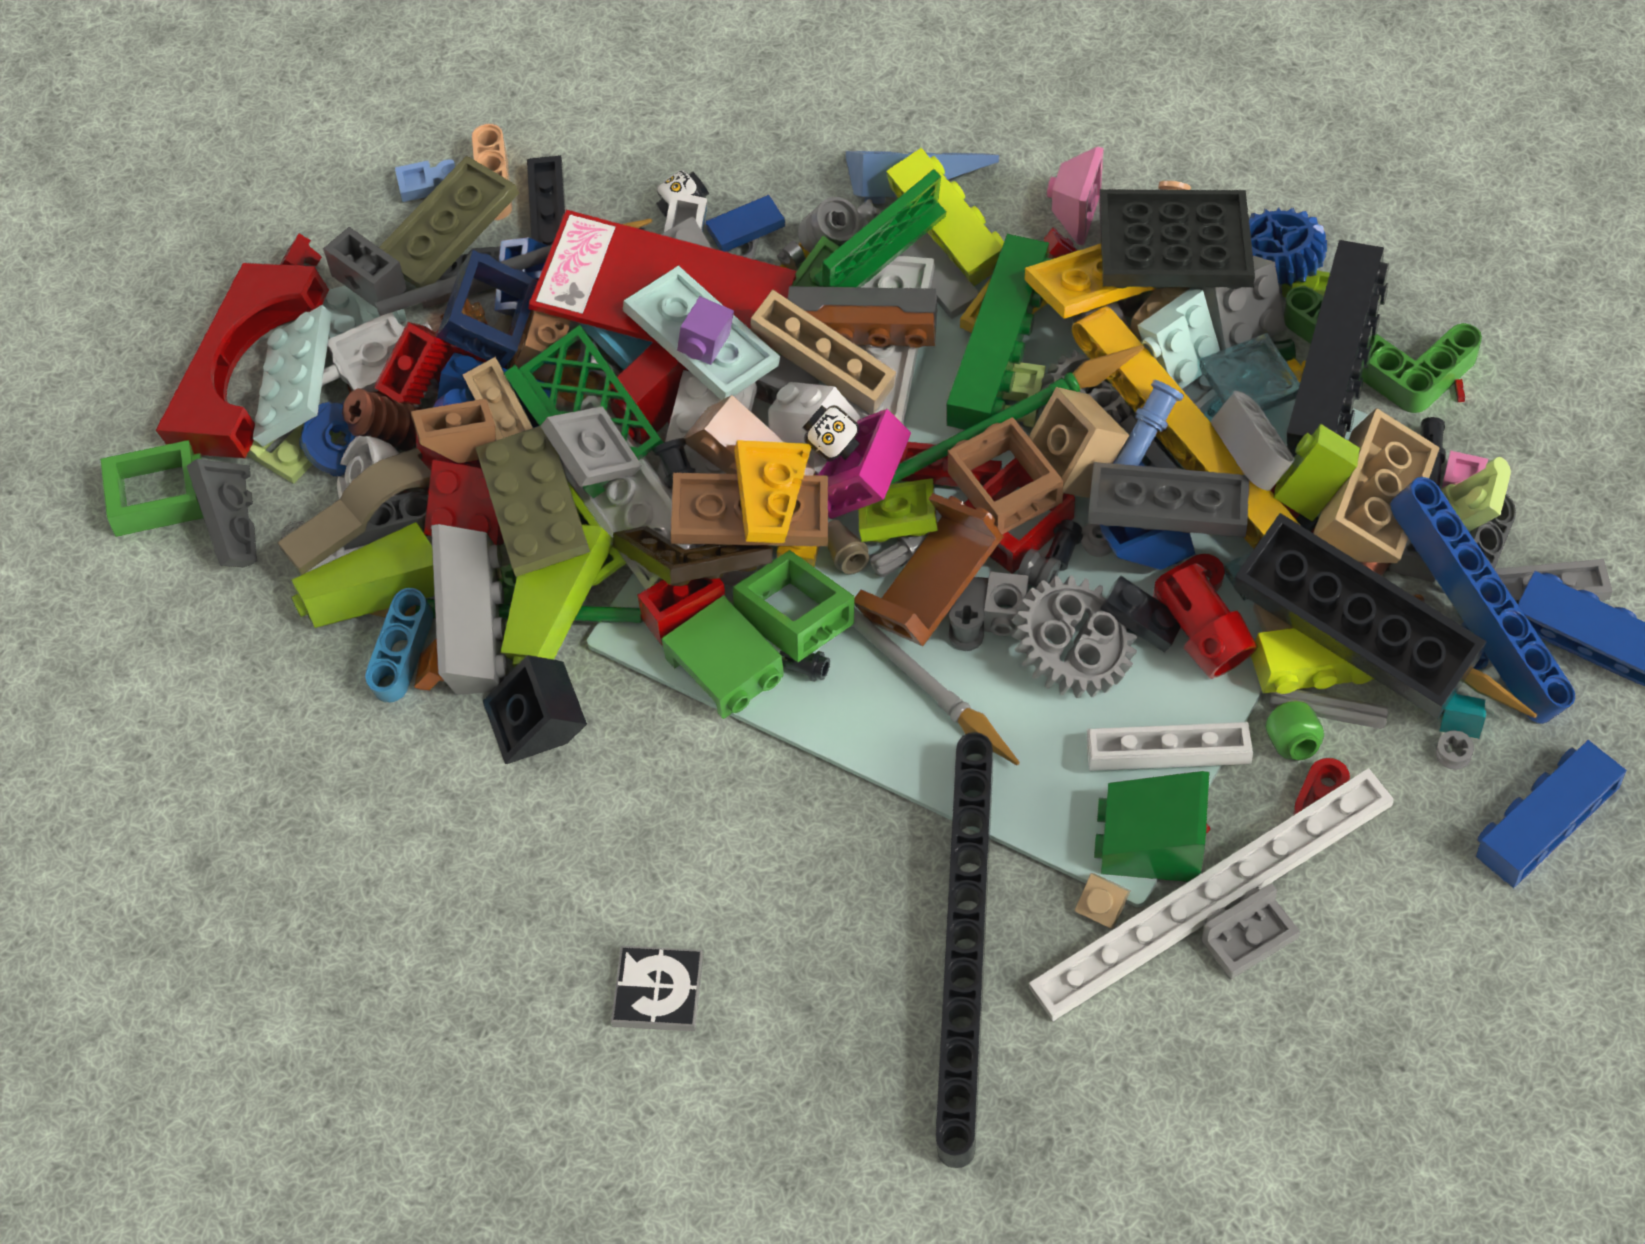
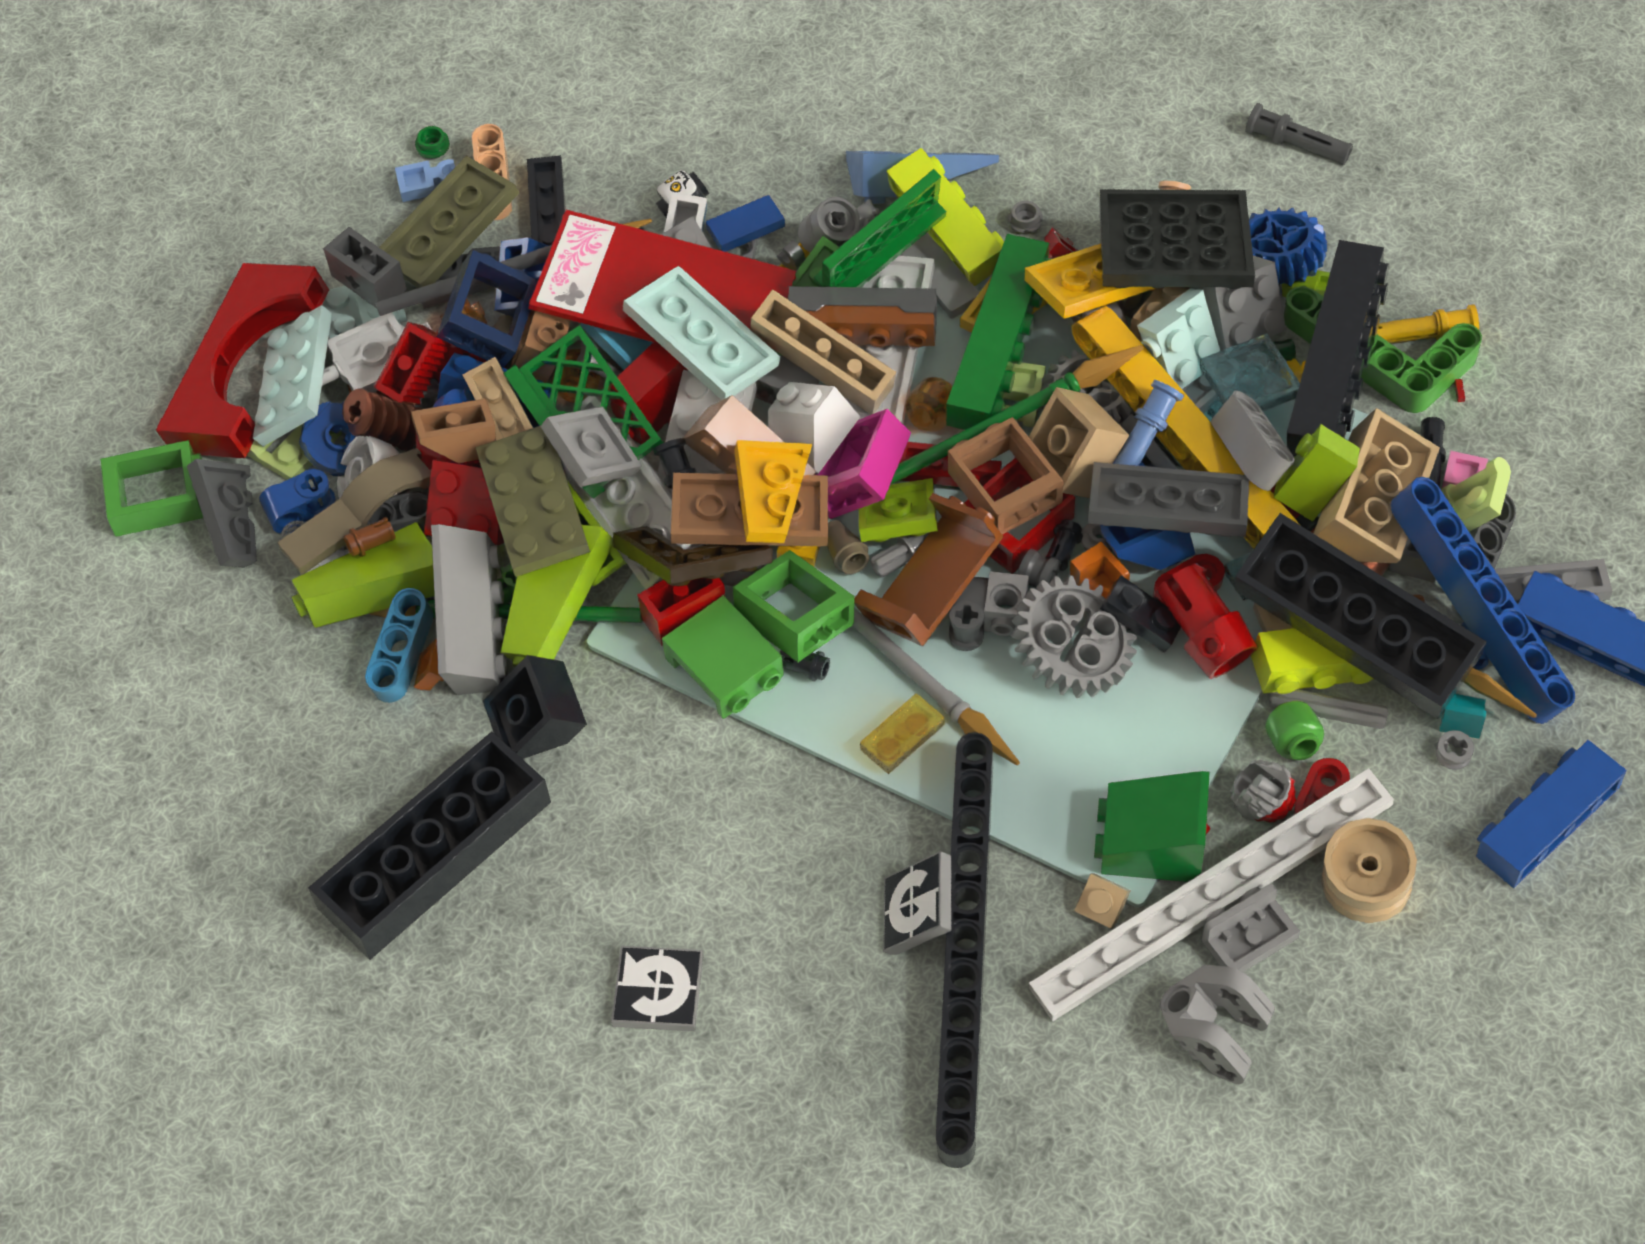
red tile [280,233,322,266] -> none
medium lavender brick [677,296,734,365] -> none
head [802,405,860,462] -> none
bright pink slope [1047,147,1104,245] -> none
white brick [1087,722,1253,771] -> none
none -> blue piece [259,469,336,534]
none -> black brick [308,731,551,960]
none -> dark orange pin [343,517,396,557]
none -> green plate [415,126,450,159]
none -> clear yellow plate [860,693,945,774]
none -> tile [883,851,951,955]
none -> clear orange head [905,377,952,432]
none -> light grey plate [1008,201,1043,233]
none -> orange panel [1070,542,1130,598]
none -> light grey piece [1160,965,1275,1084]
none -> light grey piece [1230,760,1296,823]
none -> dark grey pin [1245,103,1353,165]
none -> tan wheel [1321,818,1417,923]
none -> yellow pin [1377,304,1479,344]

